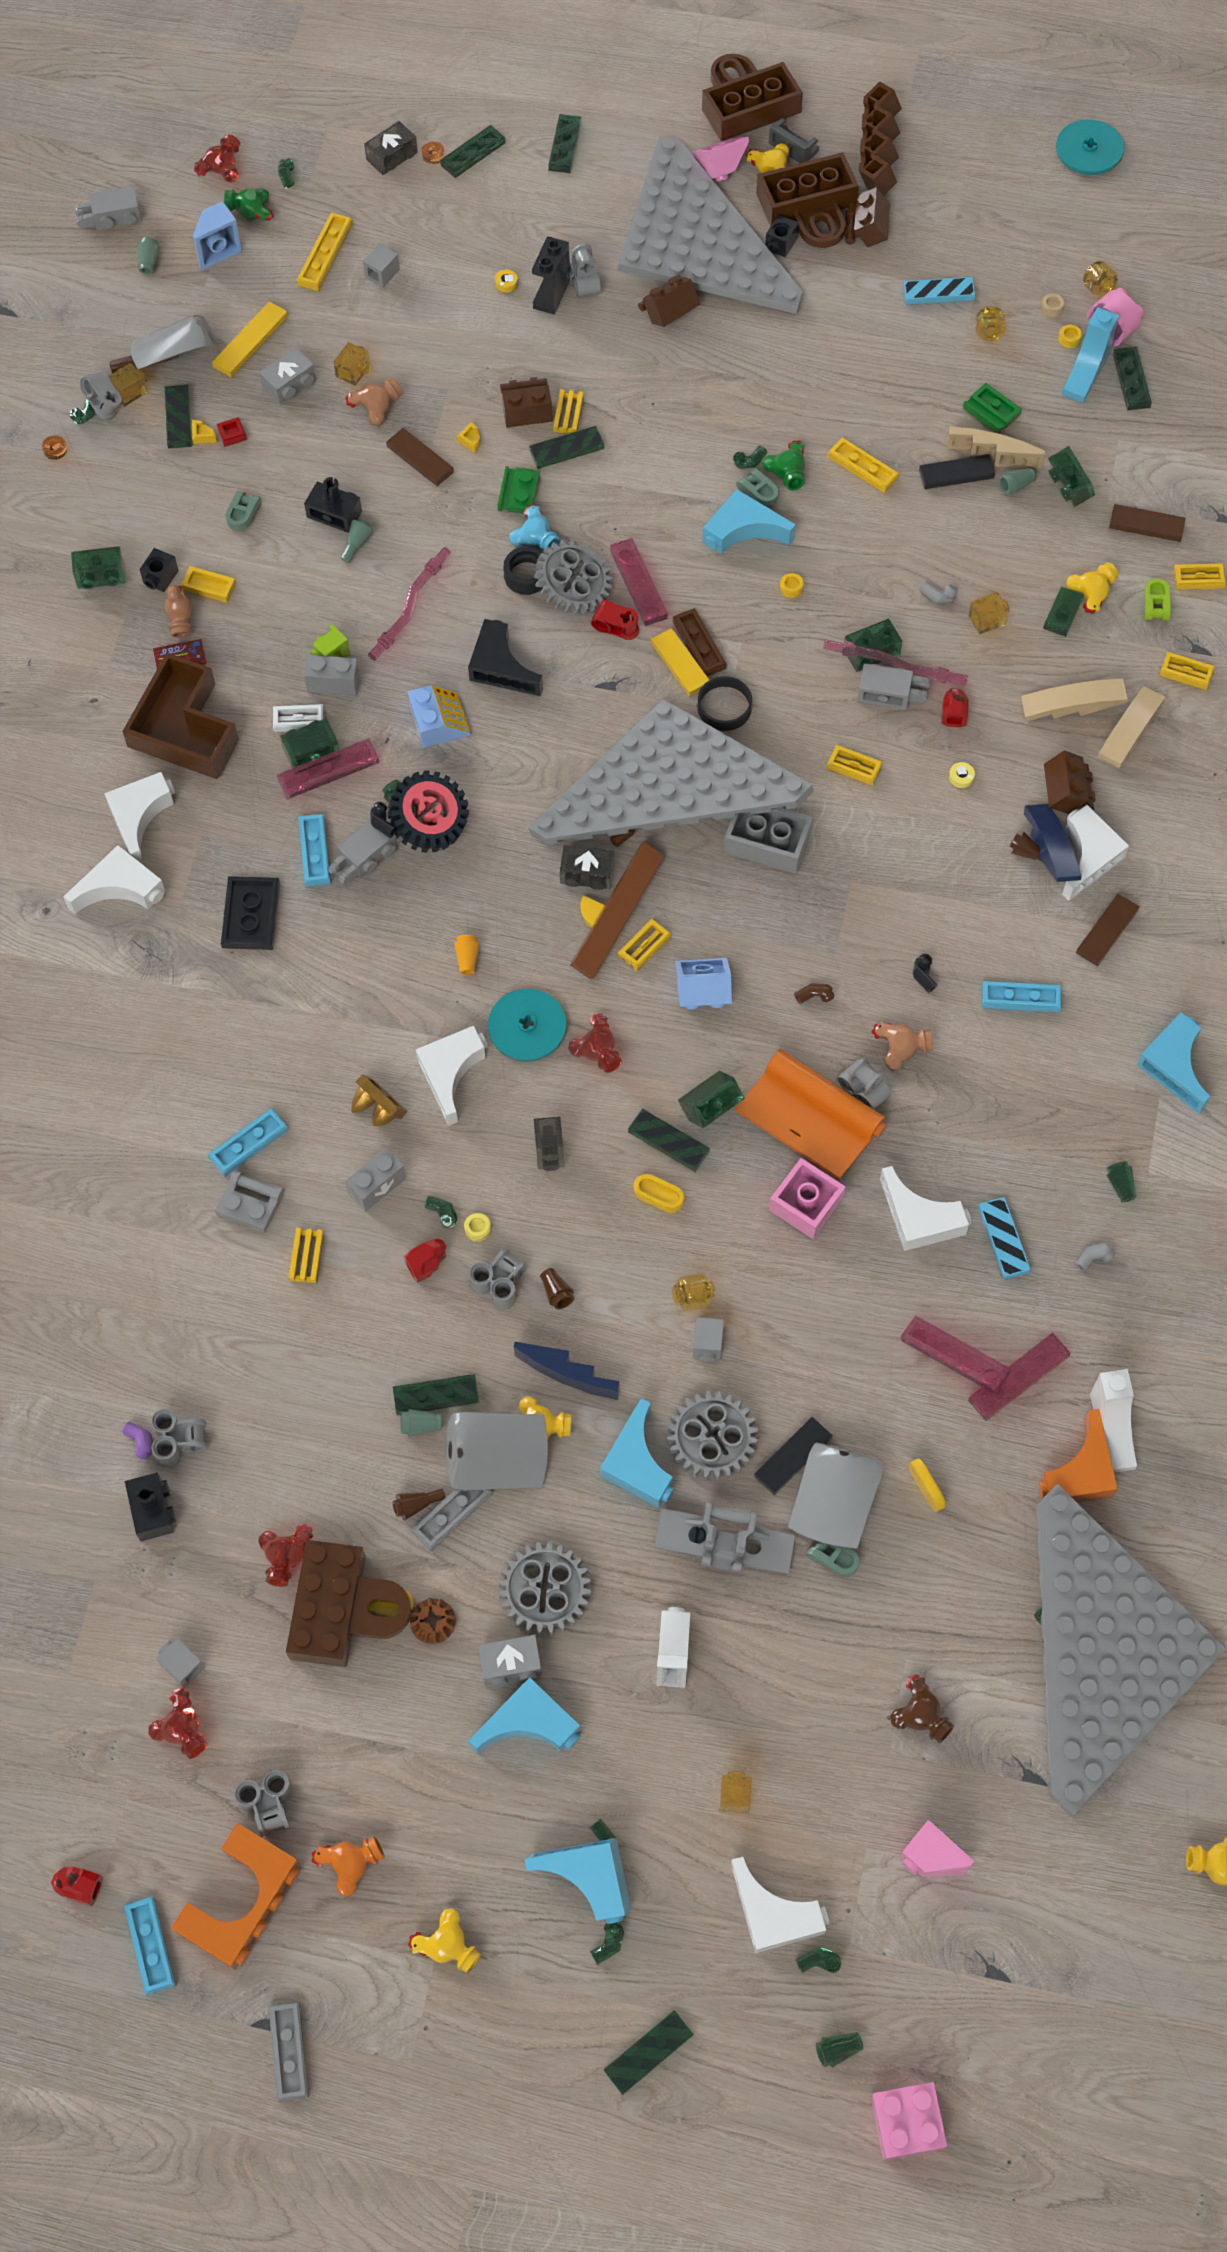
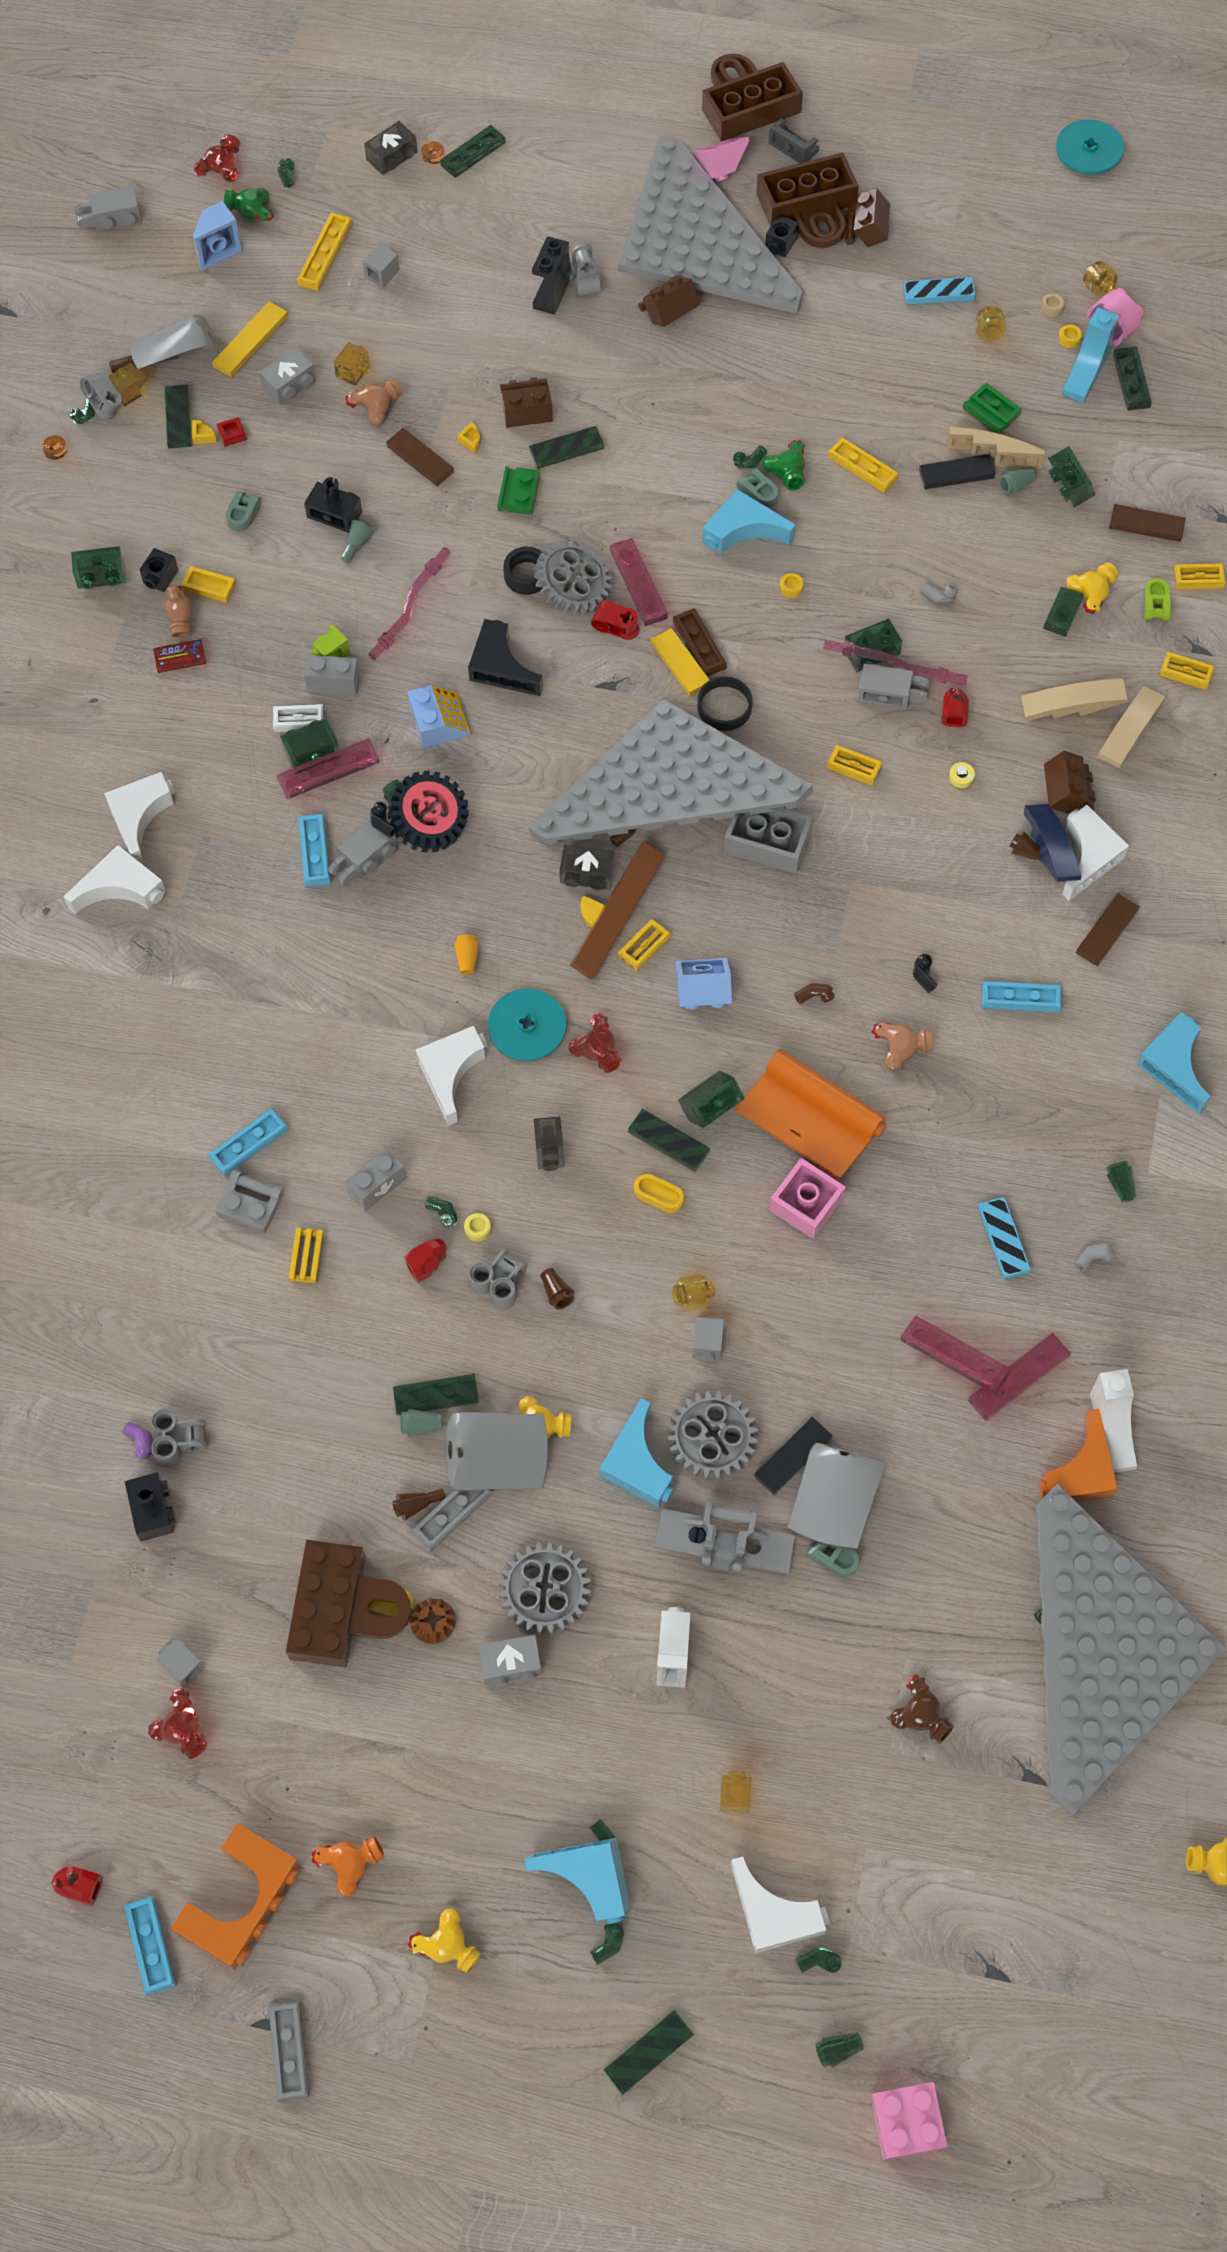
reddish brown piece [122,652,239,779] -> none
sand green cone [137,237,160,275] -> none
black tile [221,876,280,950] -> none
light grey piece [234,1770,292,1837] -> none
clear red animal [258,1524,313,1587] -> none
pearl gold tile [351,1074,408,1126] -> none
medium azure arch [468,1678,581,1754] -> none
yellow tile [495,269,518,293] -> none
medium azure animal [510,505,561,551] -> none
dark blue slope [514,1342,620,1400] -> none
clear green tile [548,114,581,173] -> none
yellow tile [553,389,584,435] -> none
yellow animal [746,143,789,173] -> none
light grey piece [837,1057,892,1110] -> none
reddish brown brick [859,81,902,196] -> none
white arch [880,1166,971,1251] -> none
bright pink slope [900,1820,975,1877] -> none
yellow tile [908,1458,946,1512] -> none
clear yellow brick [968,592,1010,634] -> none

